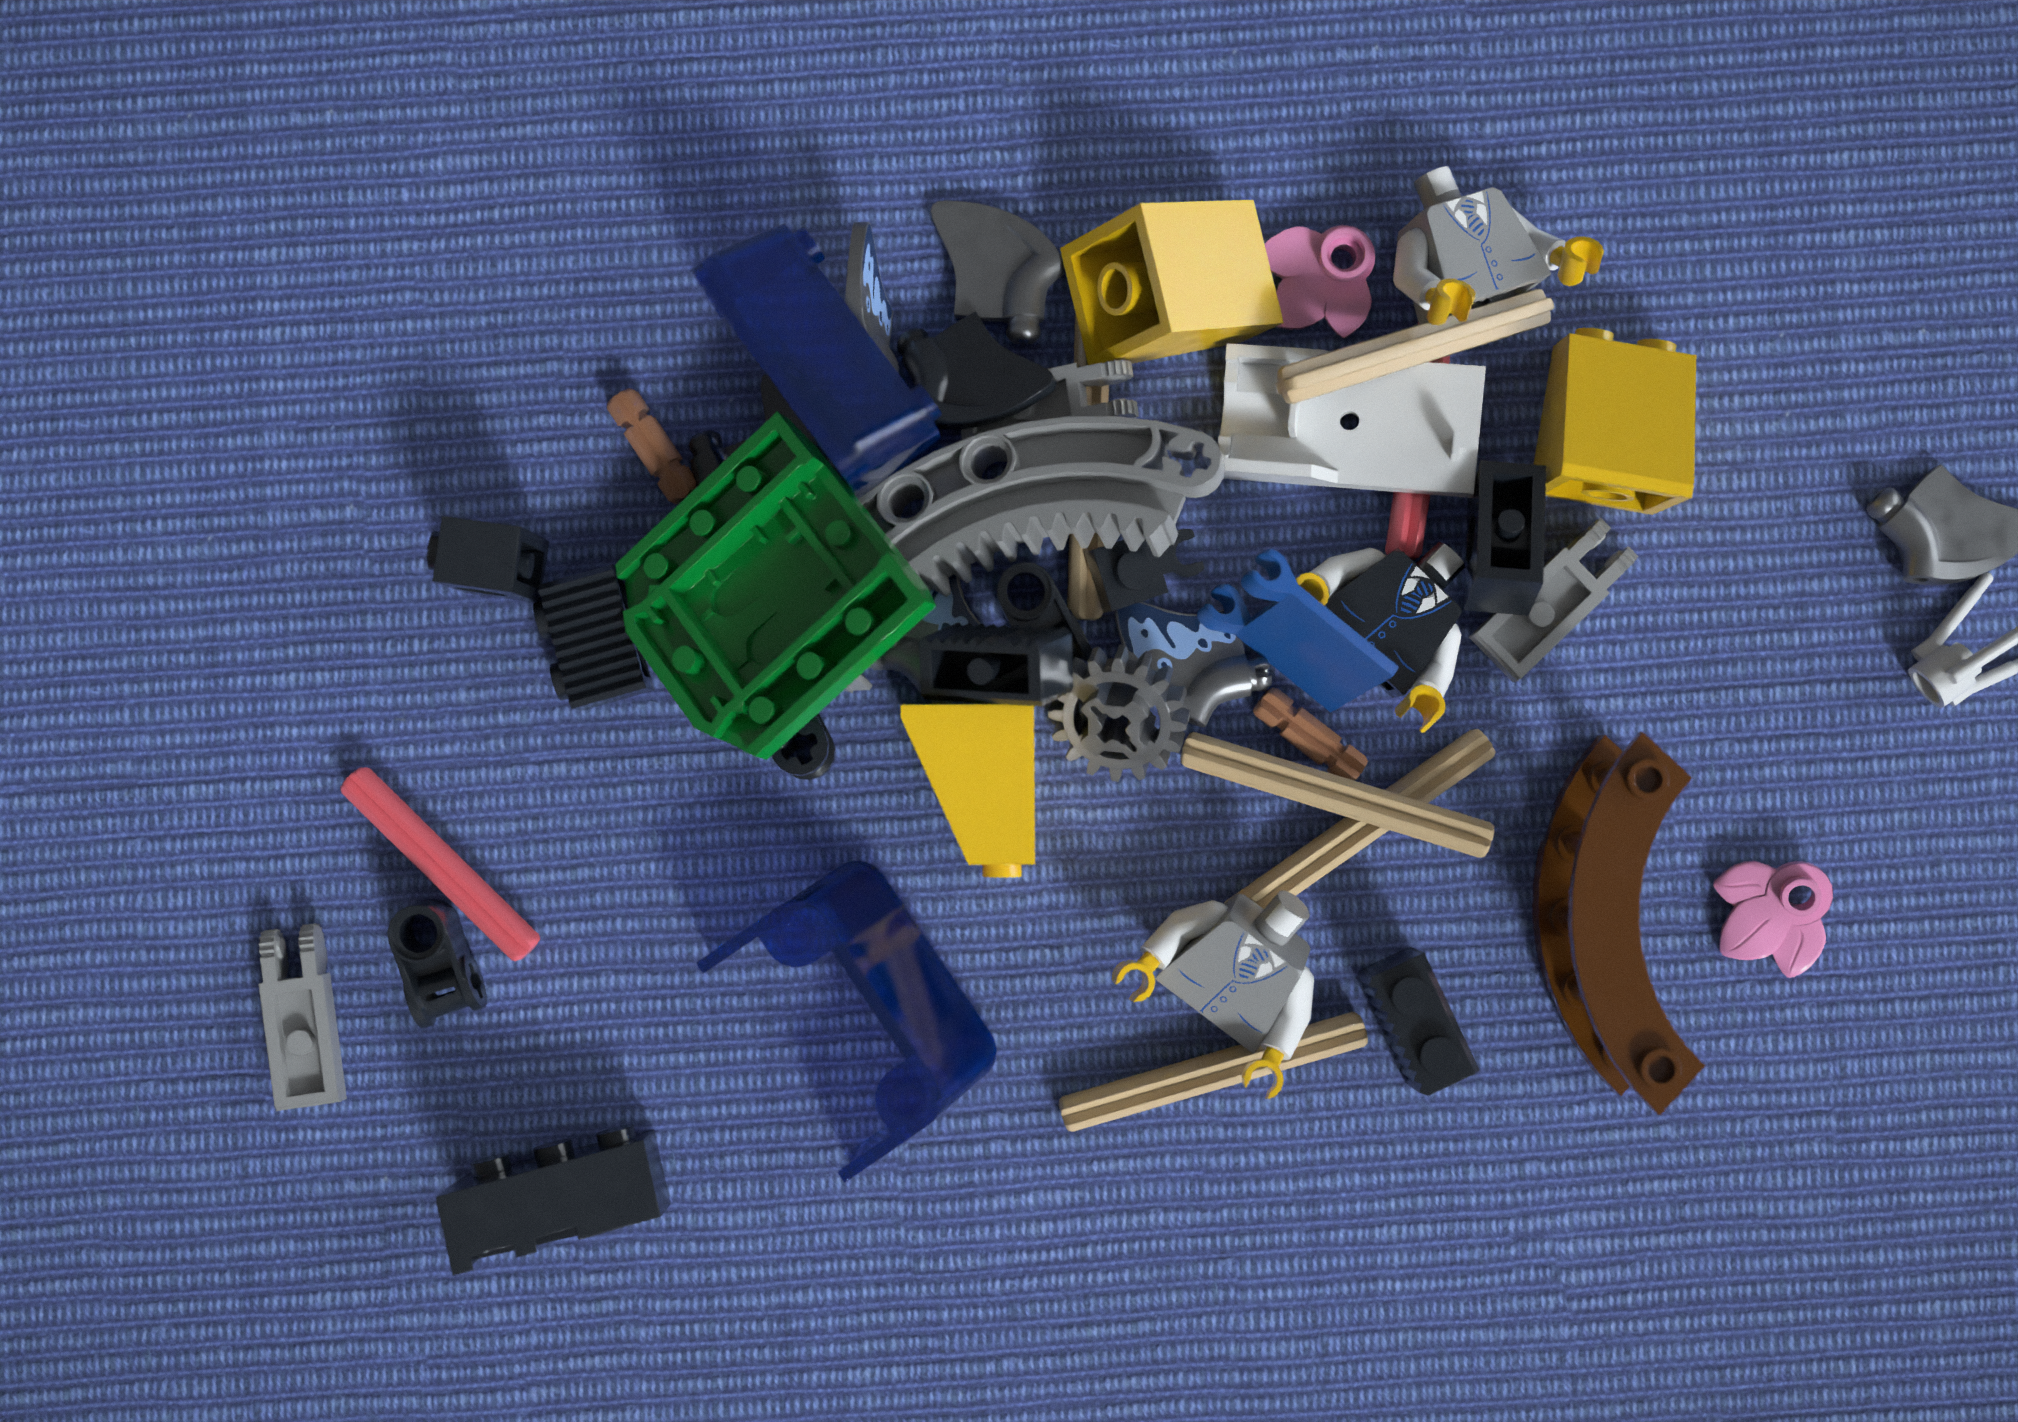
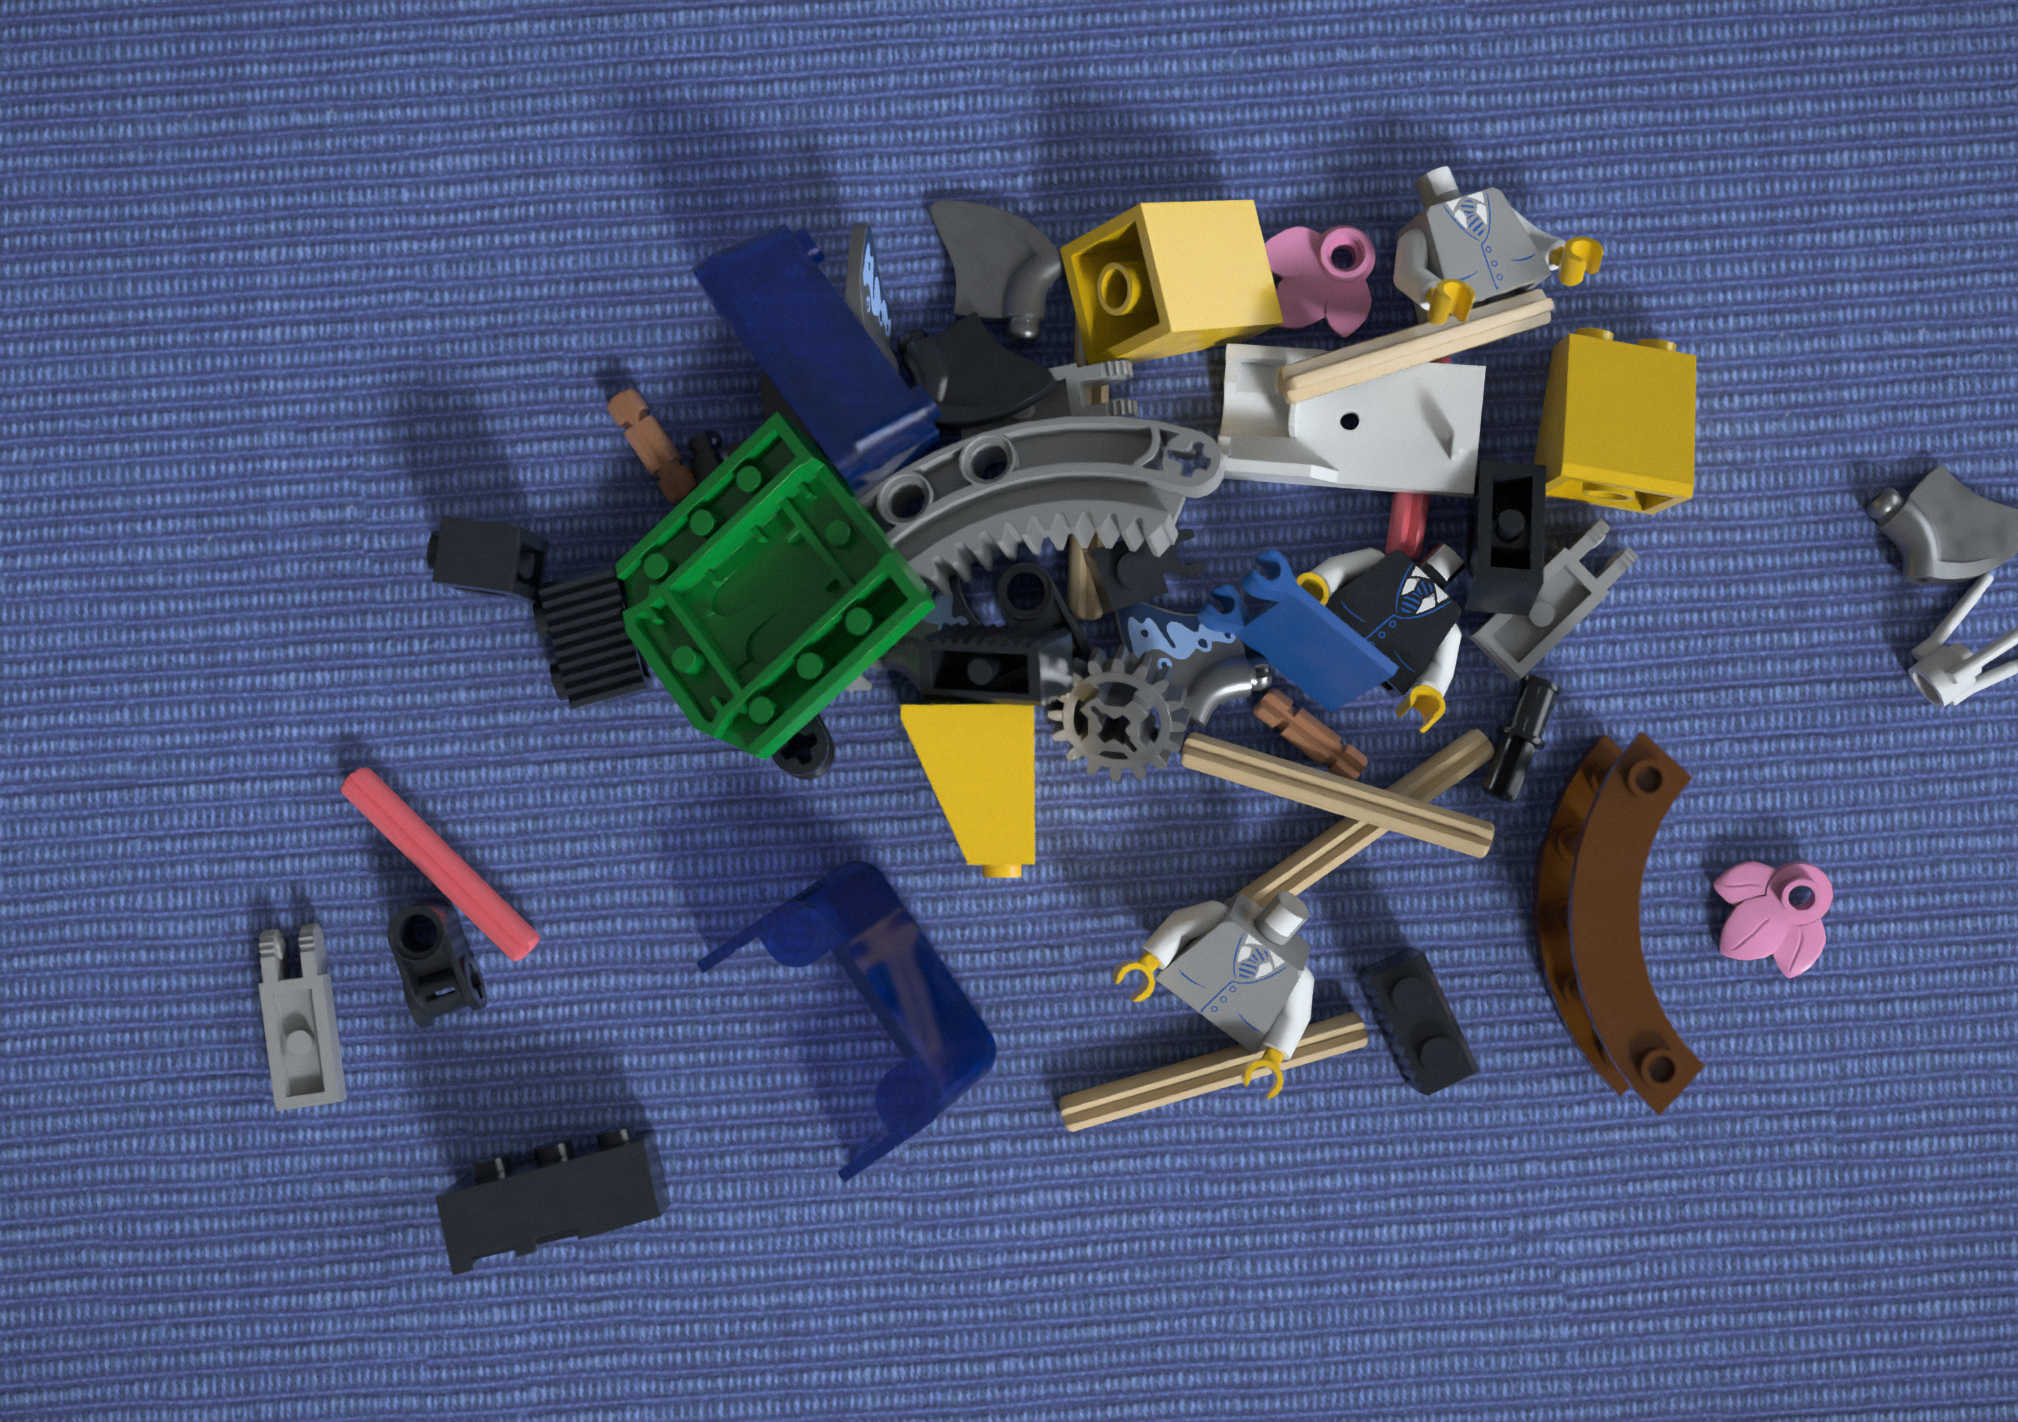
none -> black axle [1482,675,1562,802]

